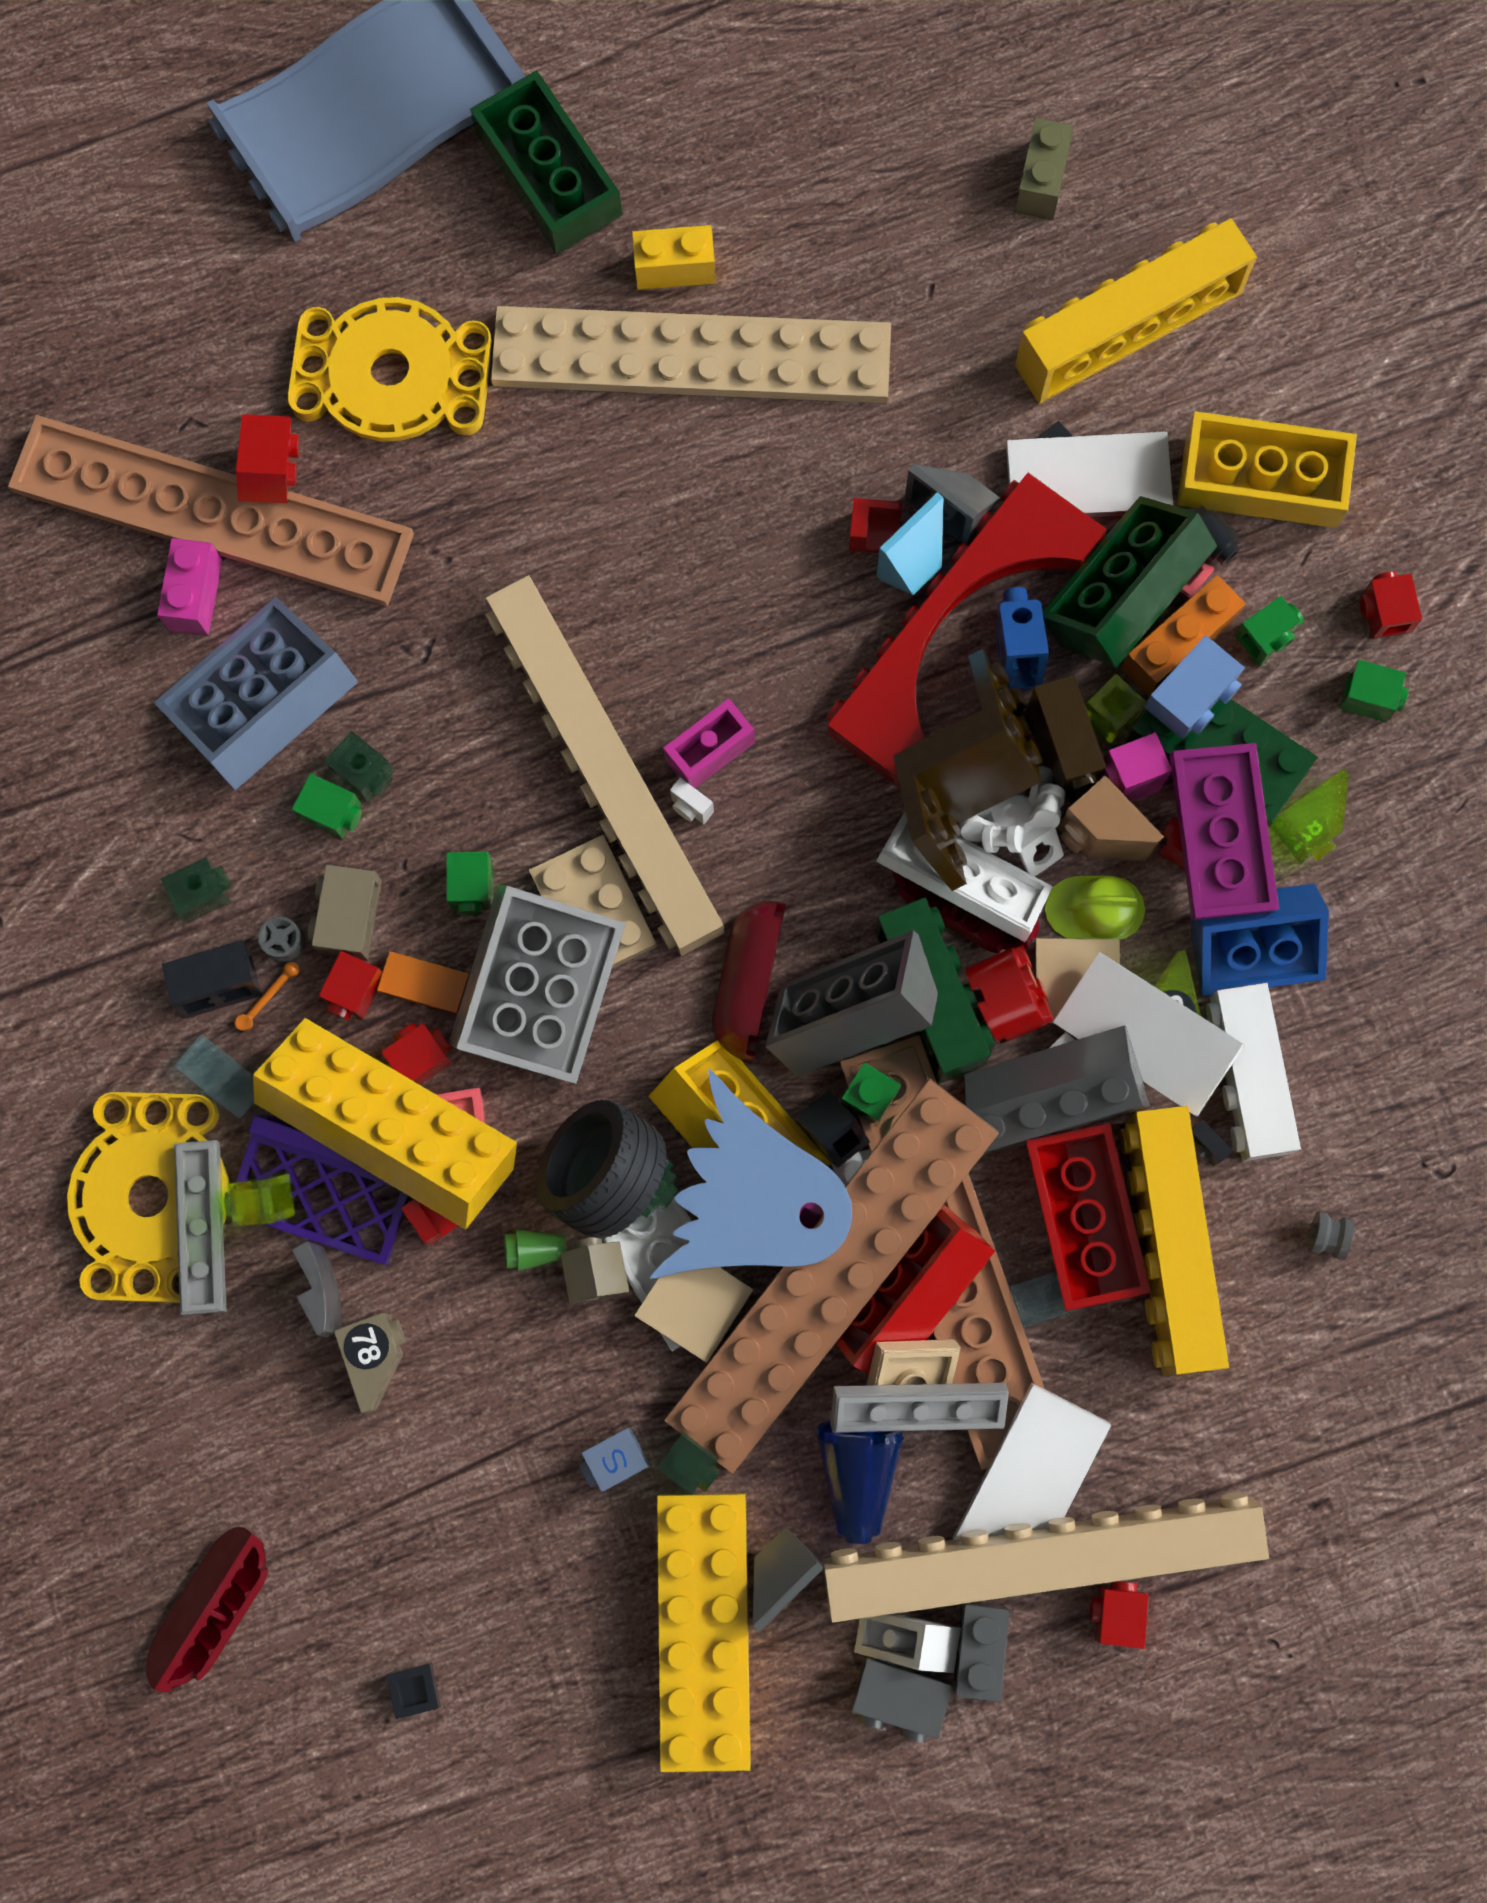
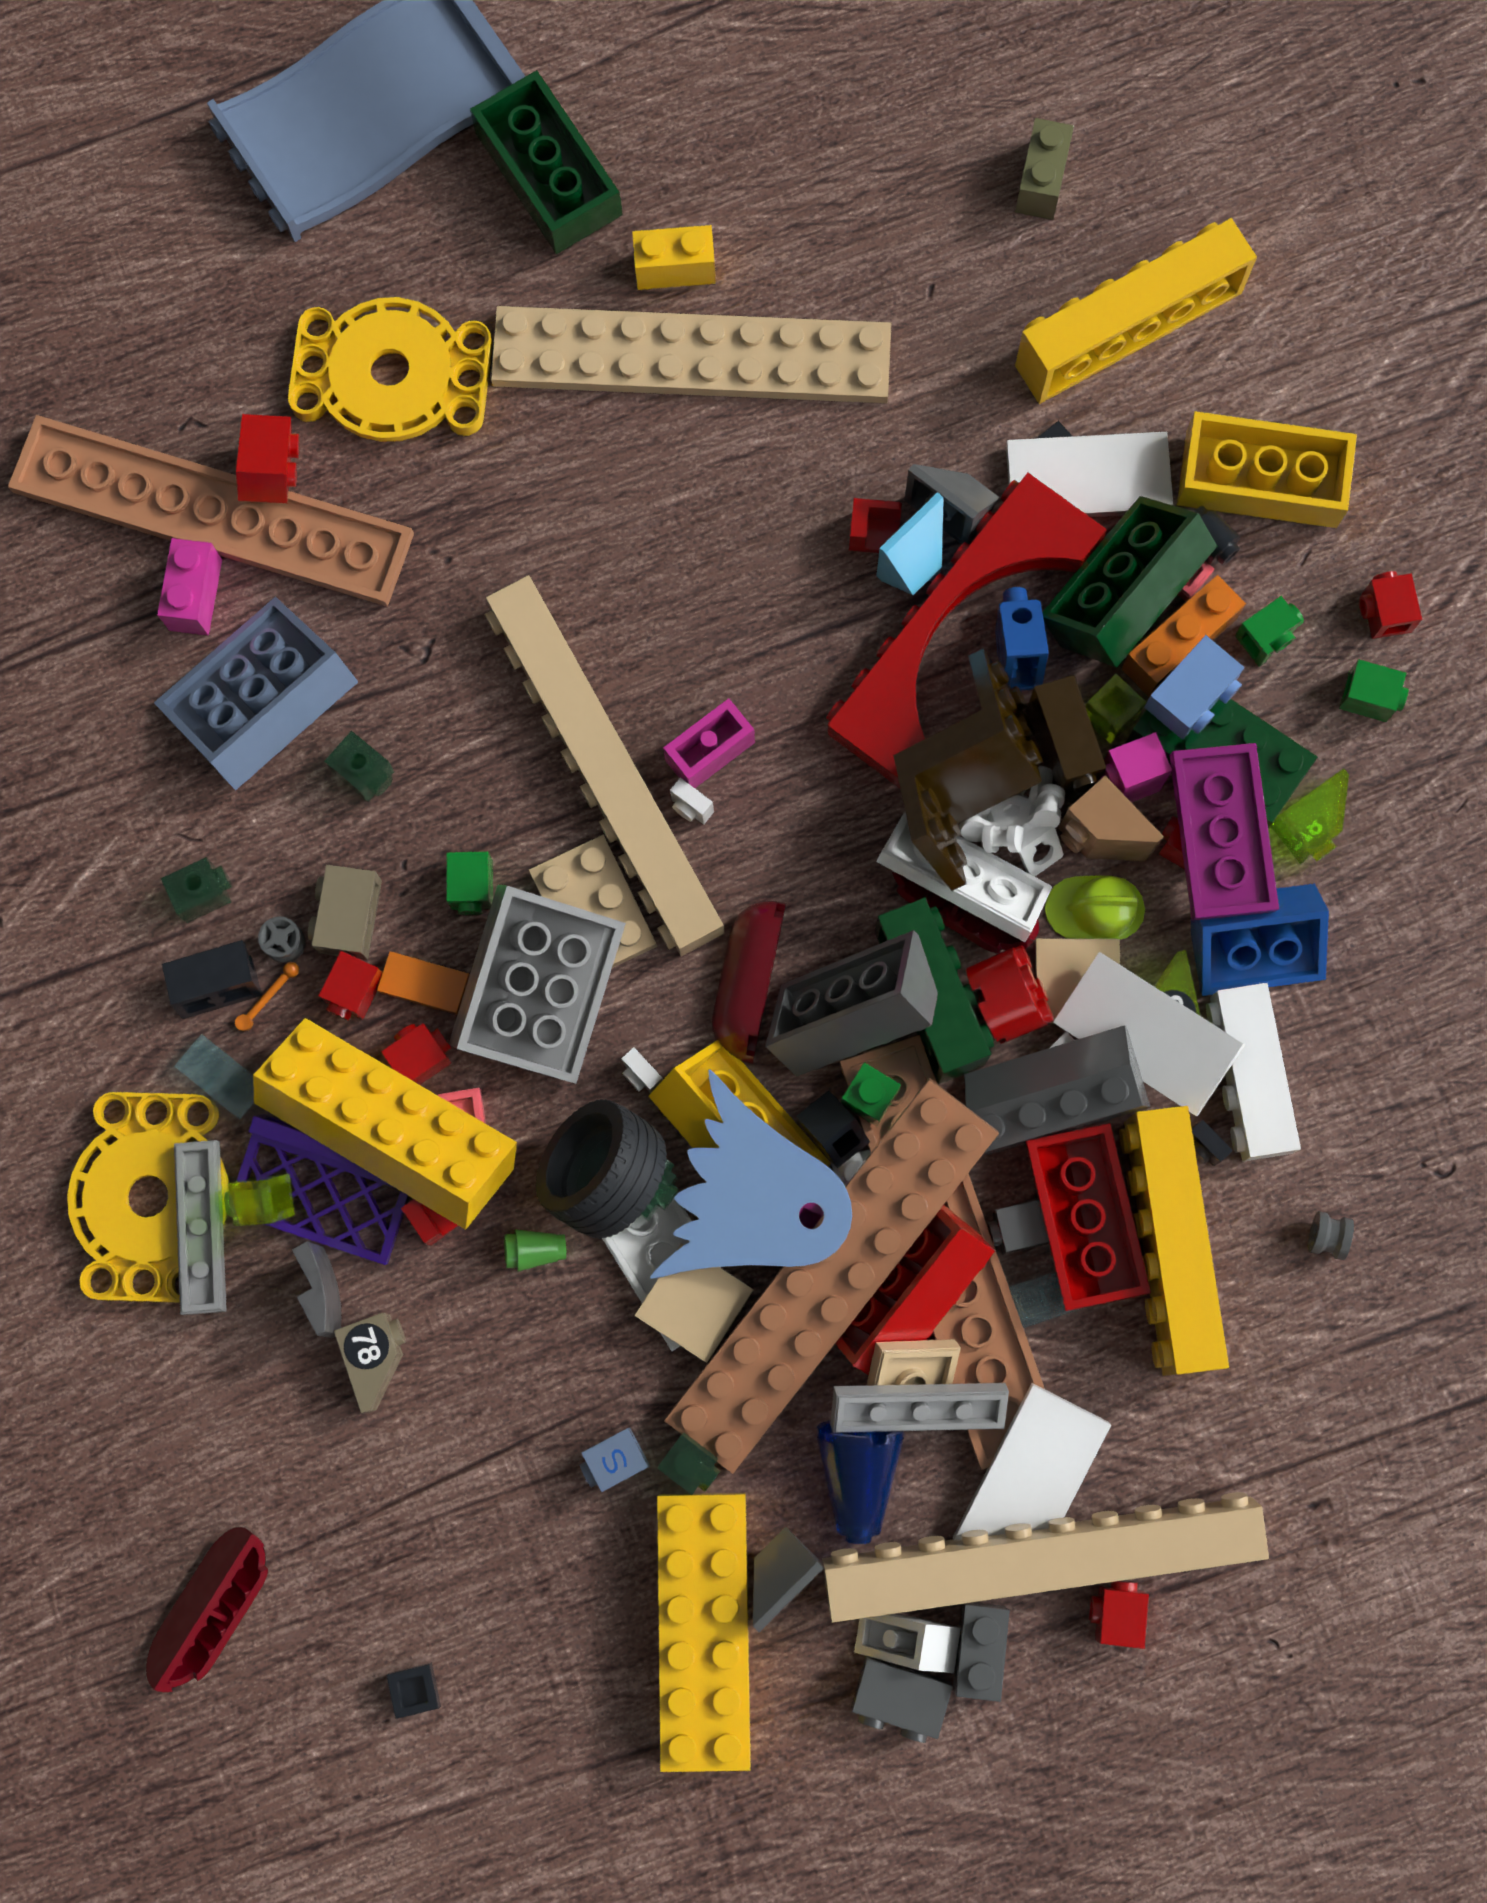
green brick [292,773,362,840] -> none
dark tan brick [560,1237,629,1304] -> none
none -> white plate [621,1047,663,1093]
none -> dark grey brick [987,1200,1049,1255]

